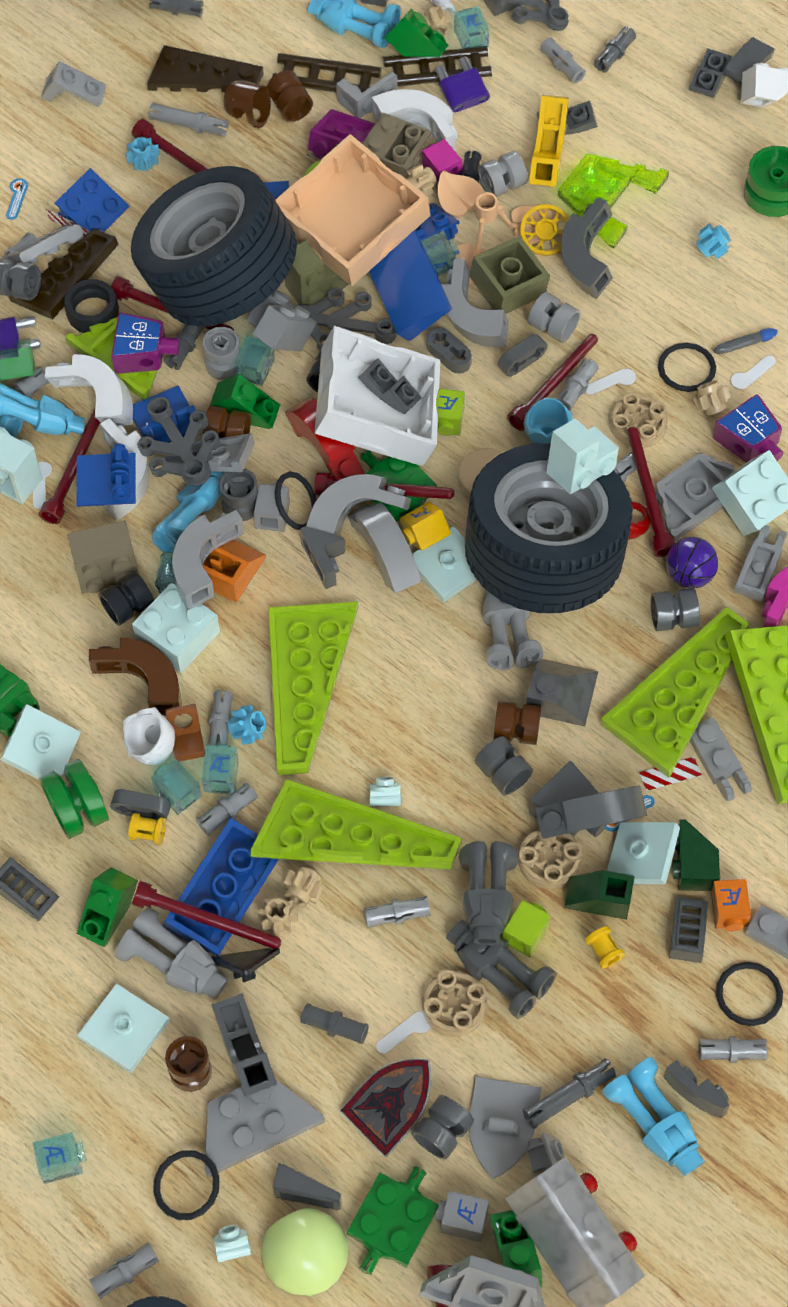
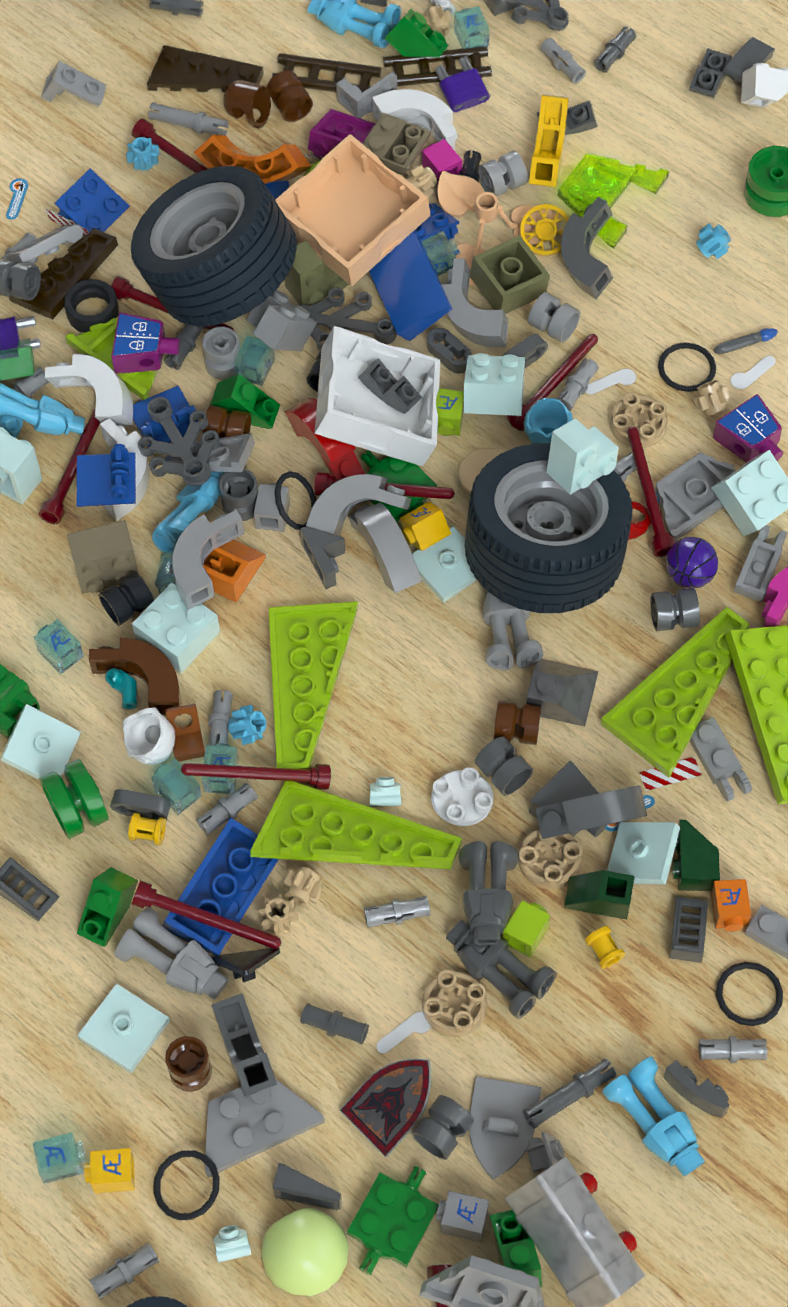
white sticker [33,462,52,509] -> none
none -> clear light blue brick [34,619,84,675]
none -> yellow brick [84,1148,135,1194]
none -> teal arm [105,668,137,710]
none -> dark red piece [181,763,331,789]
none -> orange brick [194,135,311,184]
none -> white dish [431,768,494,826]
none -> light aqua brick [464,353,525,416]

